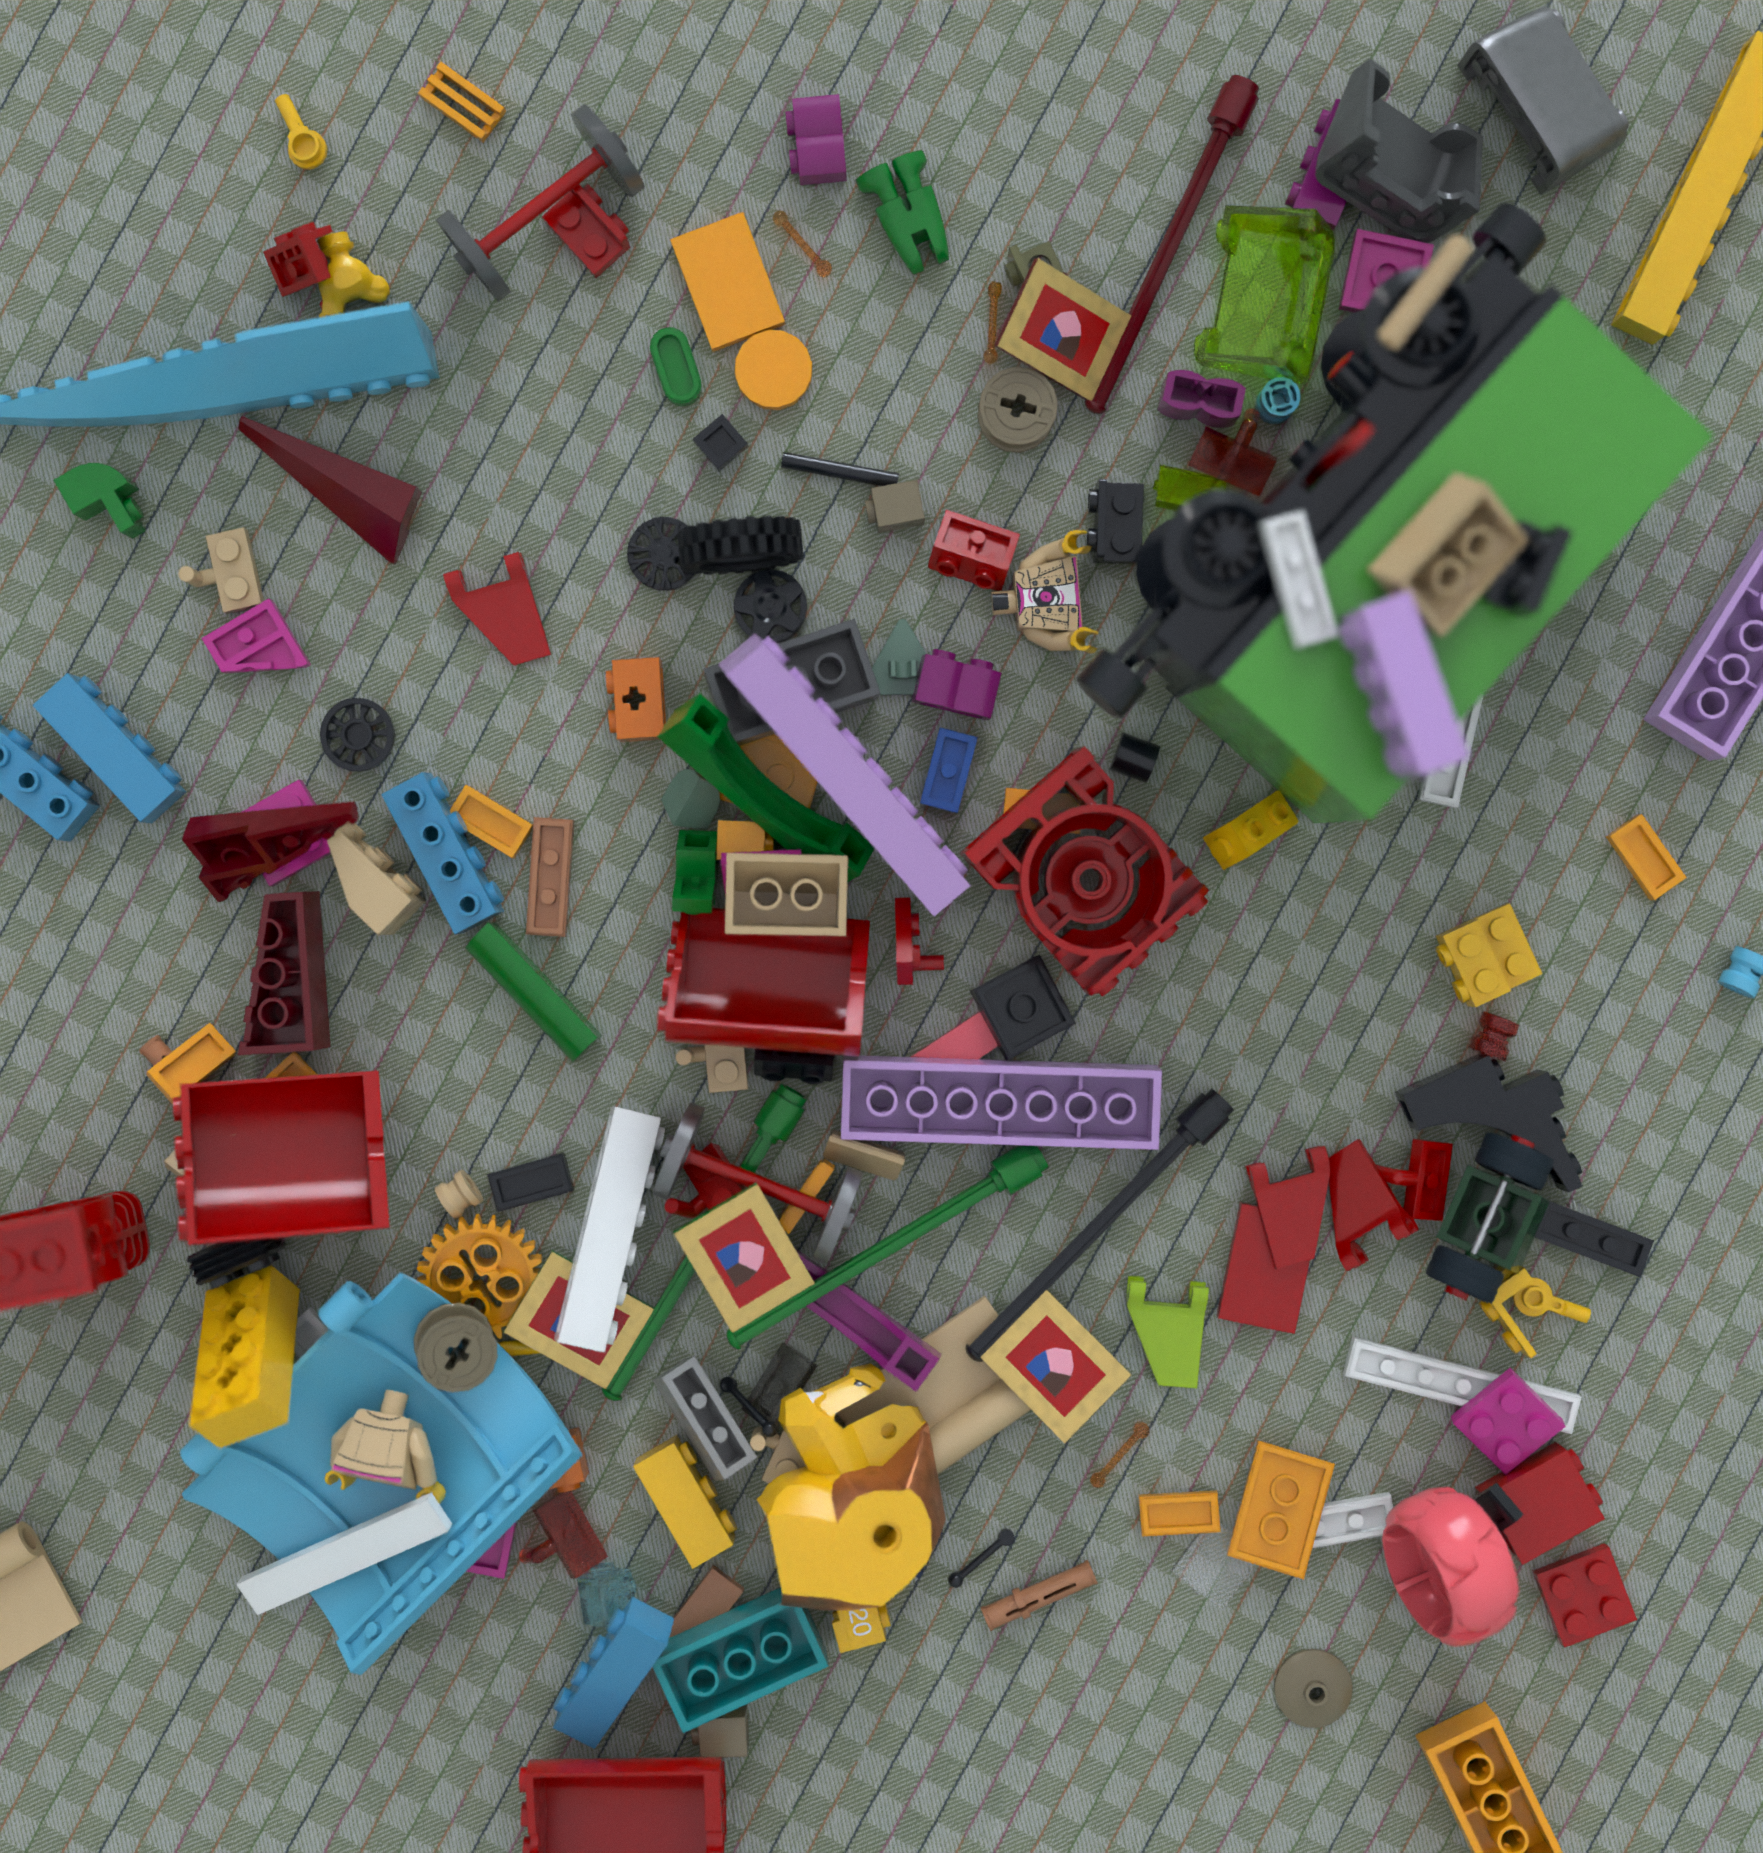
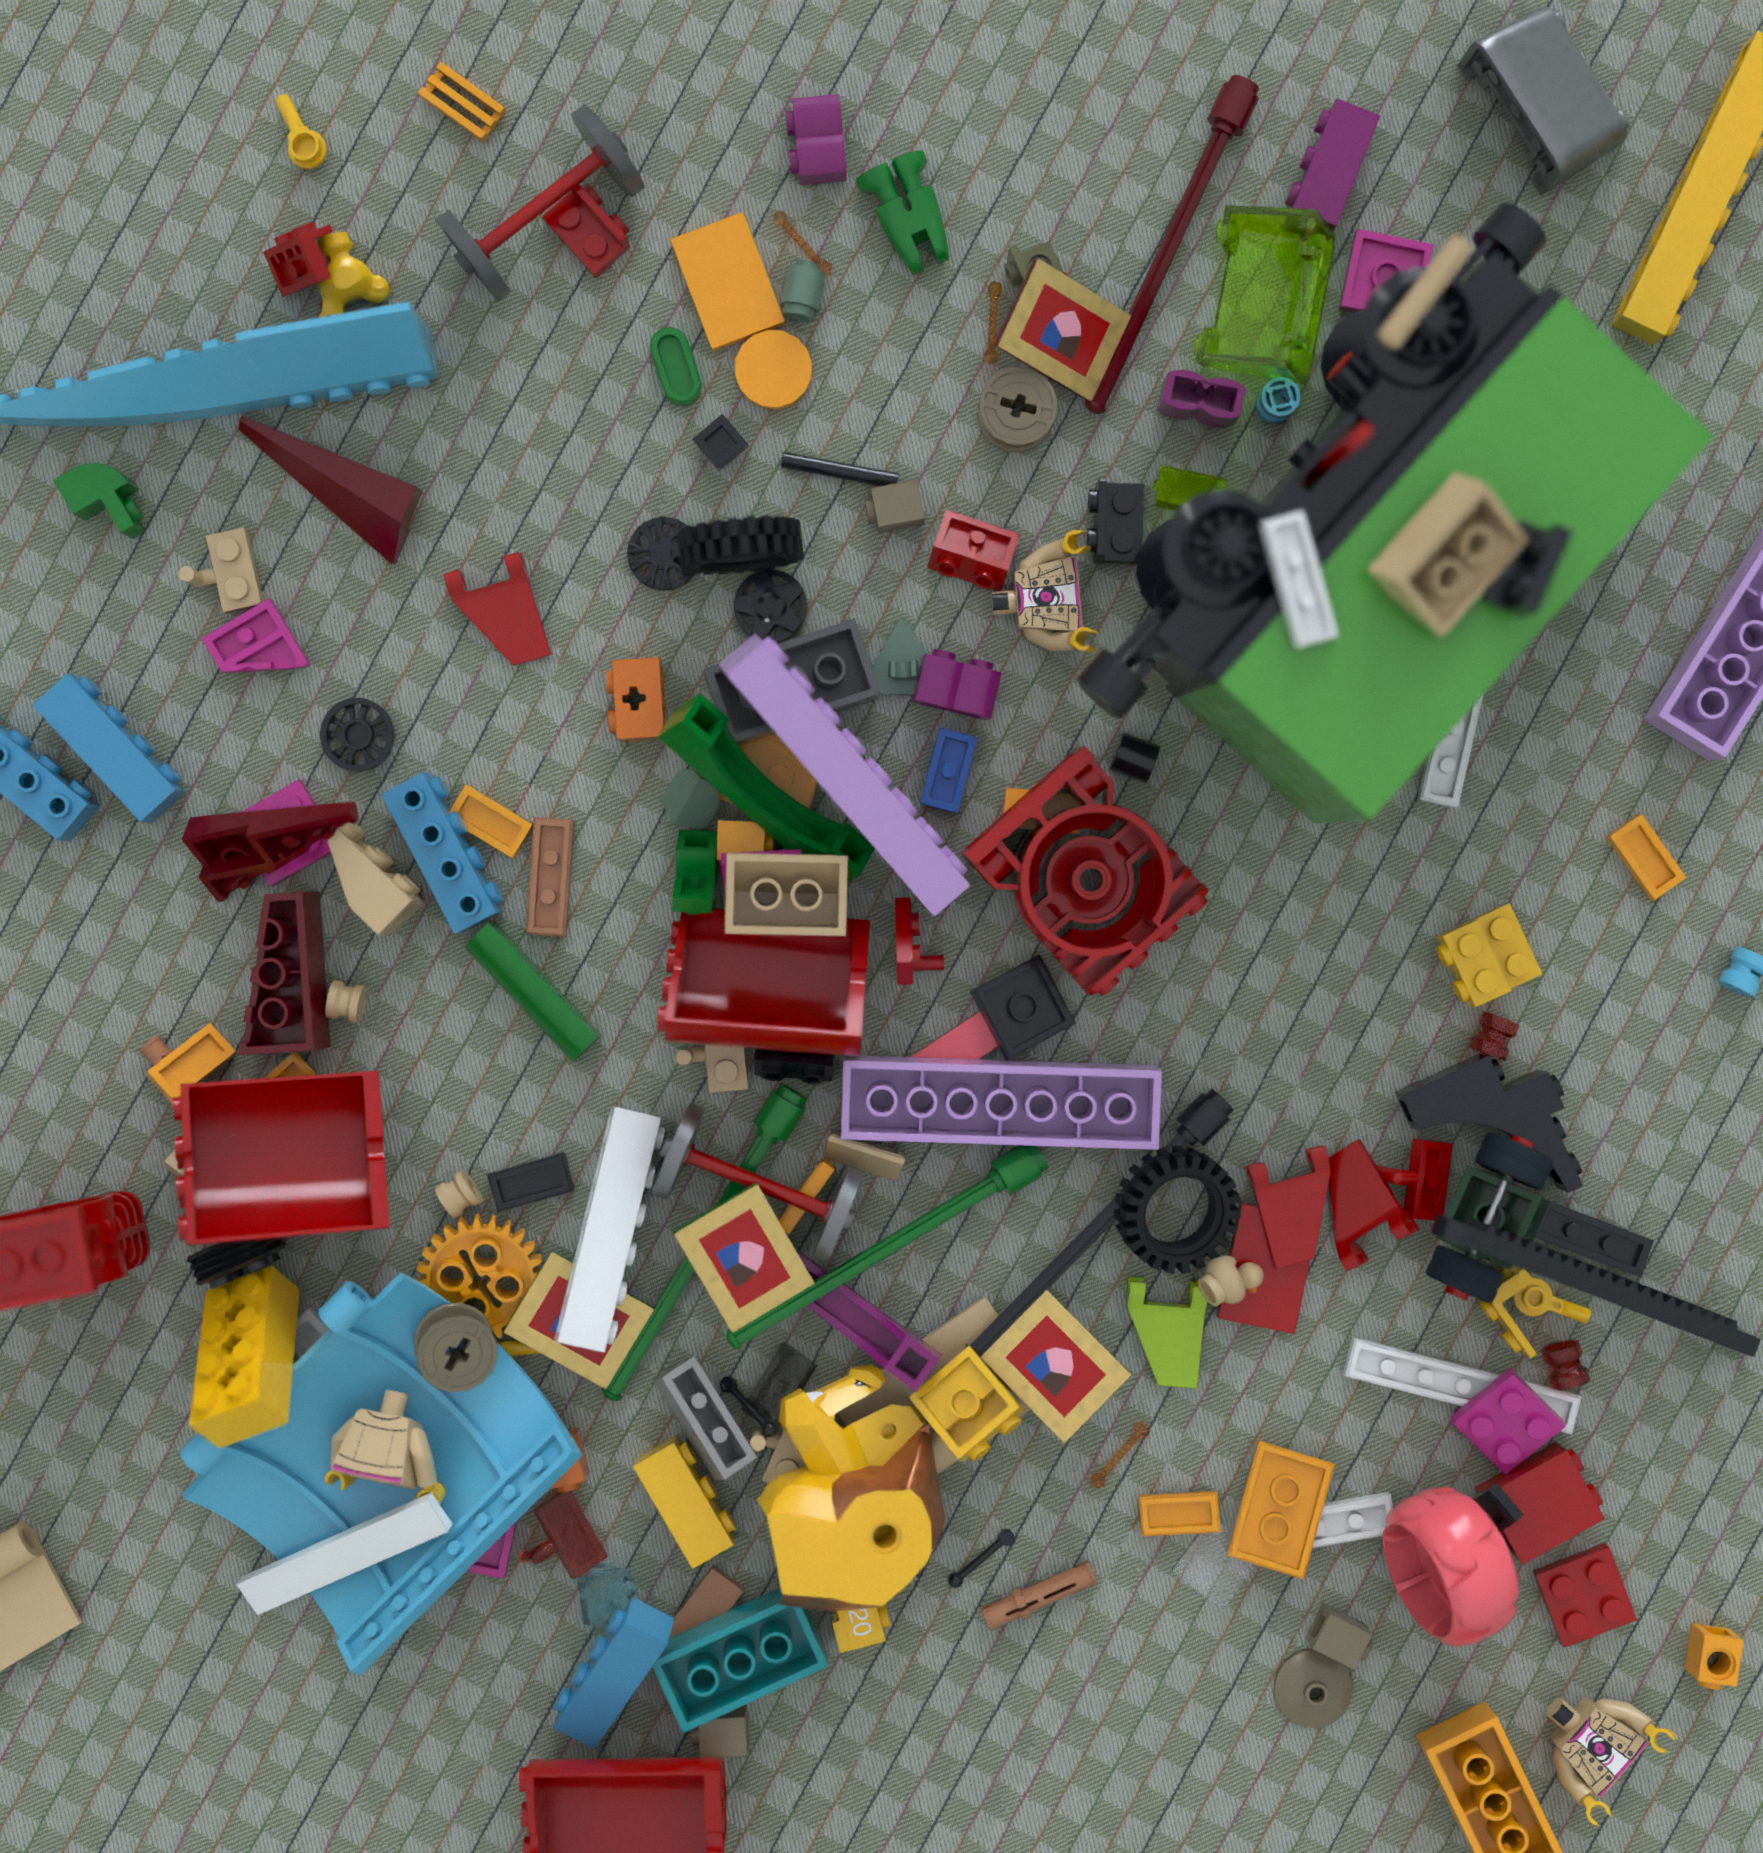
red plate [664,1143,745,1219] -> none
clear red plate [1188,408,1277,497] -> none
yellow bracket [1202,790,1298,870] -> none
dark grey windscreen [1315,58,1483,243] -> none
lavender brick [1338,590,1470,779] -> none
none -> tan wheel [325,980,367,1024]
none -> sand green brick [780,260,826,322]
none -> yellow plate [909,1346,1024,1462]
none -> black tyre [1113,1146,1241,1274]
none -> tan animal [1198,1255,1264,1307]
none -> dark tan brick [1305,1603,1372,1670]
none -> black gear [1430,1214,1761,1357]
none -> clear red wheel [1540,1340,1590,1390]
none -> tan torso [1546,1697,1677,1827]
none -> light orange brick [1685,1623,1744,1690]

